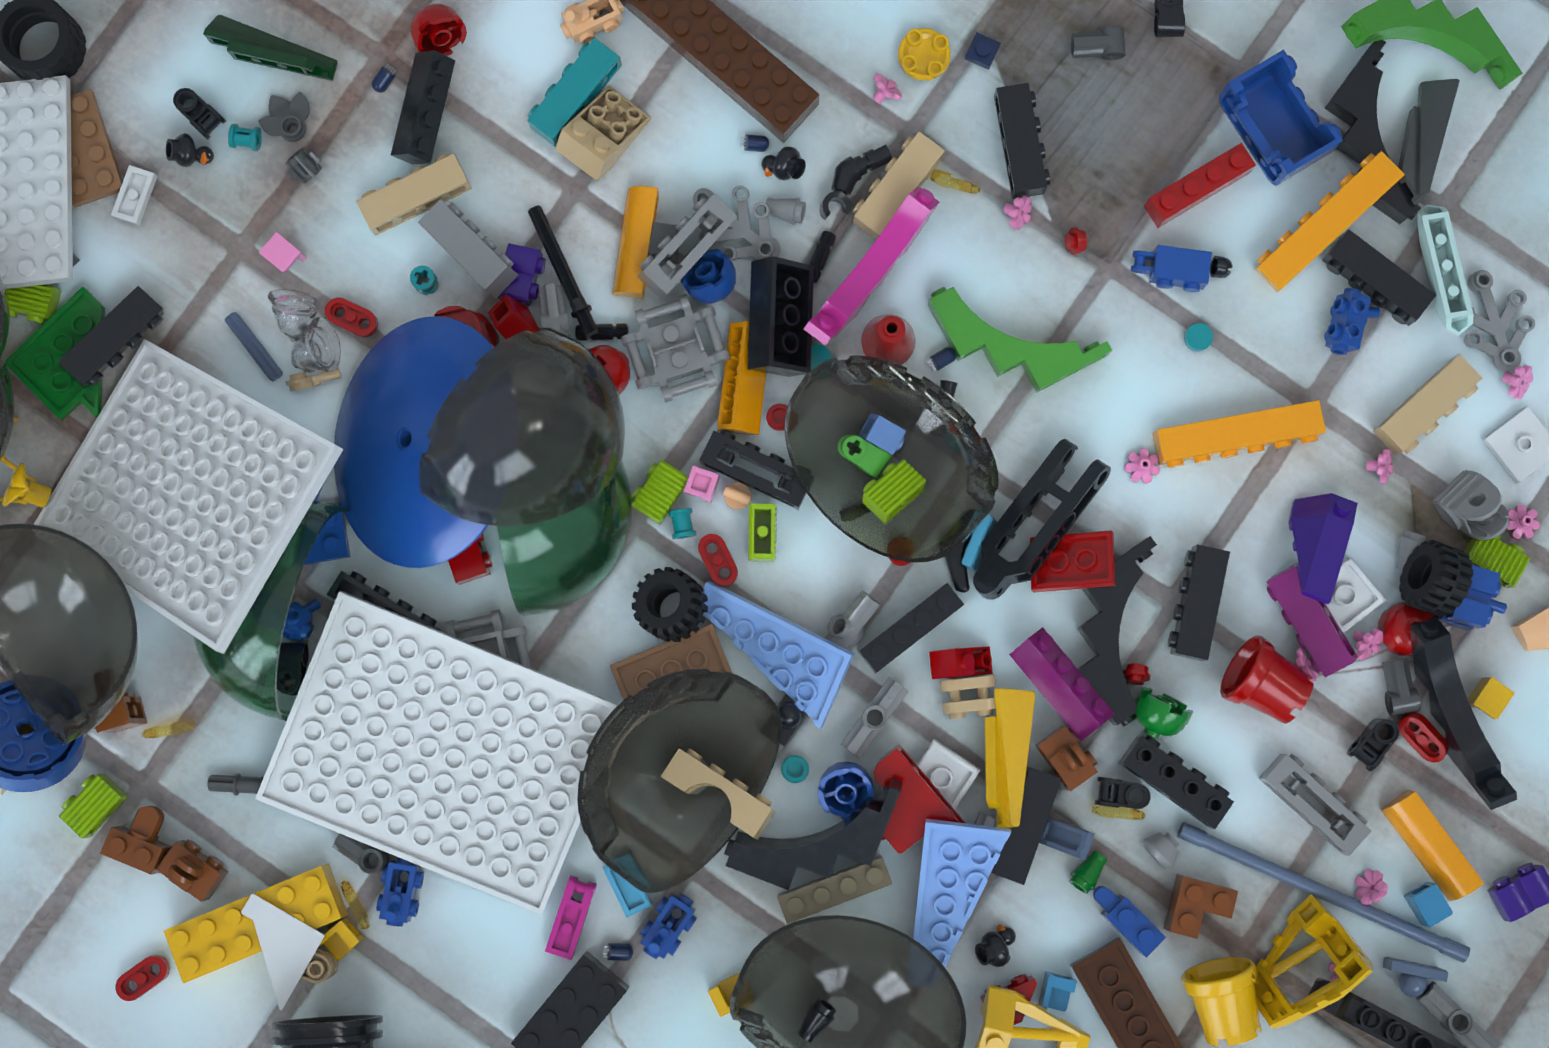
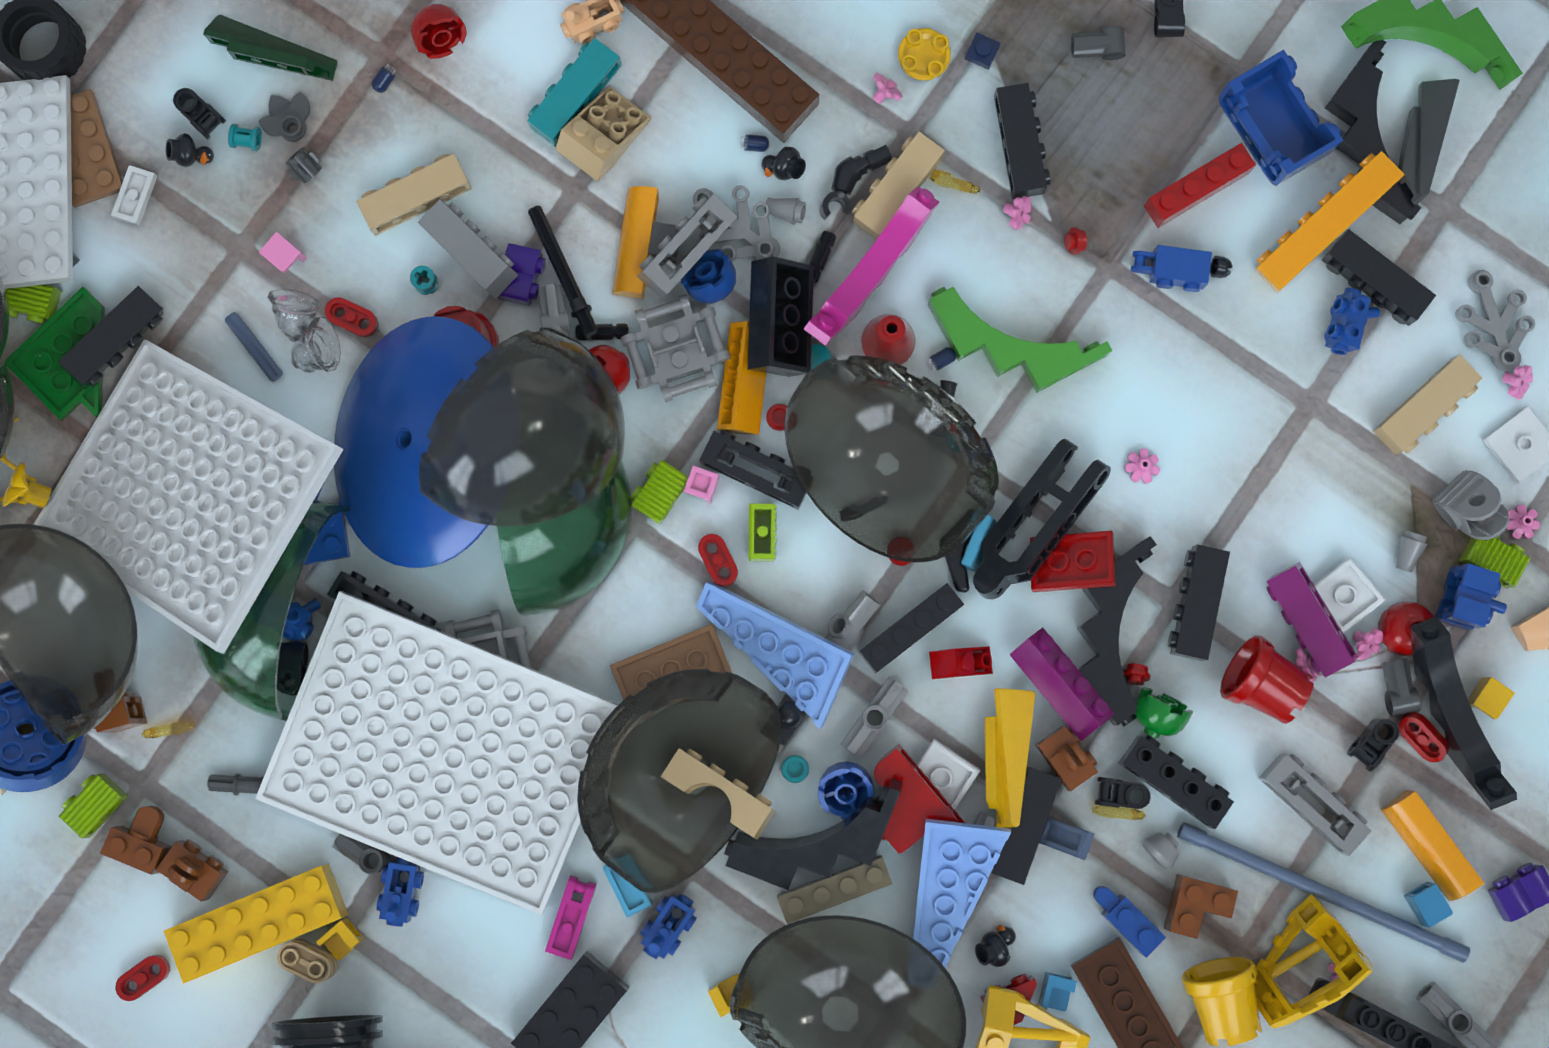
white sticker [241,894,324,1010] -> none
tan plate [285,368,341,392] -> none
clear yellow piece [340,881,370,930] -> none
black brick [391,50,456,165] -> none
red slope [448,533,493,585] -> none
red slope [487,294,545,359] -> none
dark blue piece [602,943,633,961] -> none
black tyre [632,567,708,642] -> none
teal bush [668,508,696,540] -> none
light nougat plate [723,482,752,510] -> none
black cone [798,998,836,1042] -> none
bright green piece [837,434,892,480] -> none
medium blue brick [858,413,906,455] -> none
lime brick [862,459,926,524] -> none
tan brick [940,675,996,719] -> none
green cone [1069,851,1107,894] -> none
light orange brick [1152,400,1326,468] -> none
teal tile [1184,323,1213,352] -> none
dark purple wedge [1288,493,1358,605] -> none
bright pink plant [1355,869,1388,905] -> none
bright pink plant [1366,449,1393,484] -> none
sand blue tile [1383,957,1448,997] -> none
black tyre [1399,540,1473,617] -> none
light aqua brick [1417,205,1474,336] -> none

